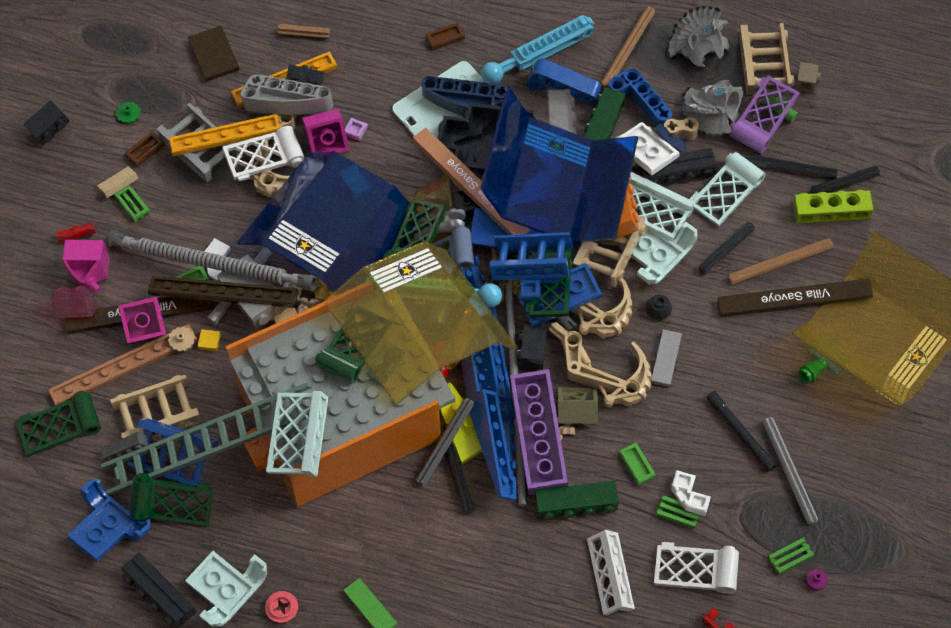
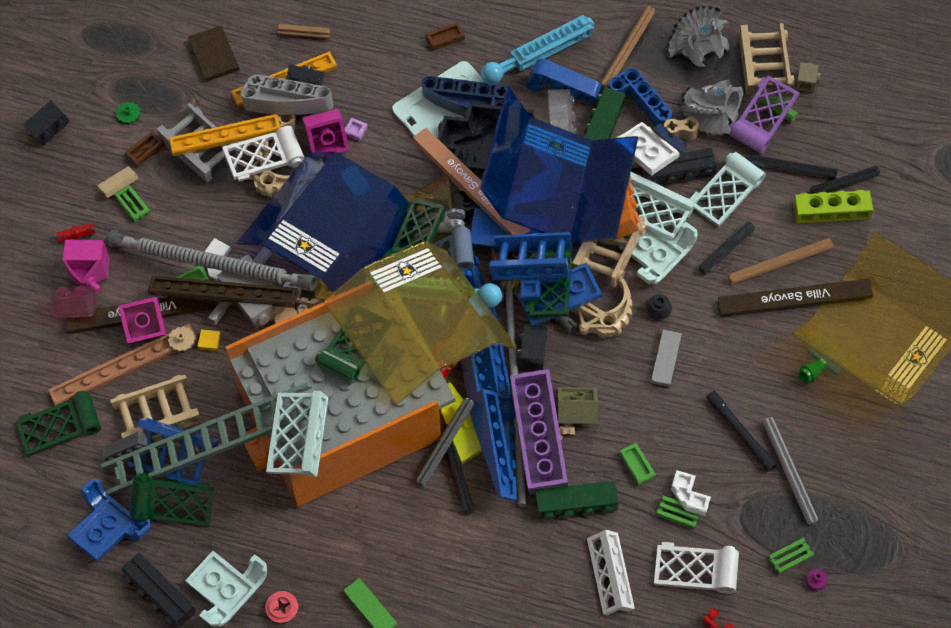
tan piece [548,322,652,407] -> none

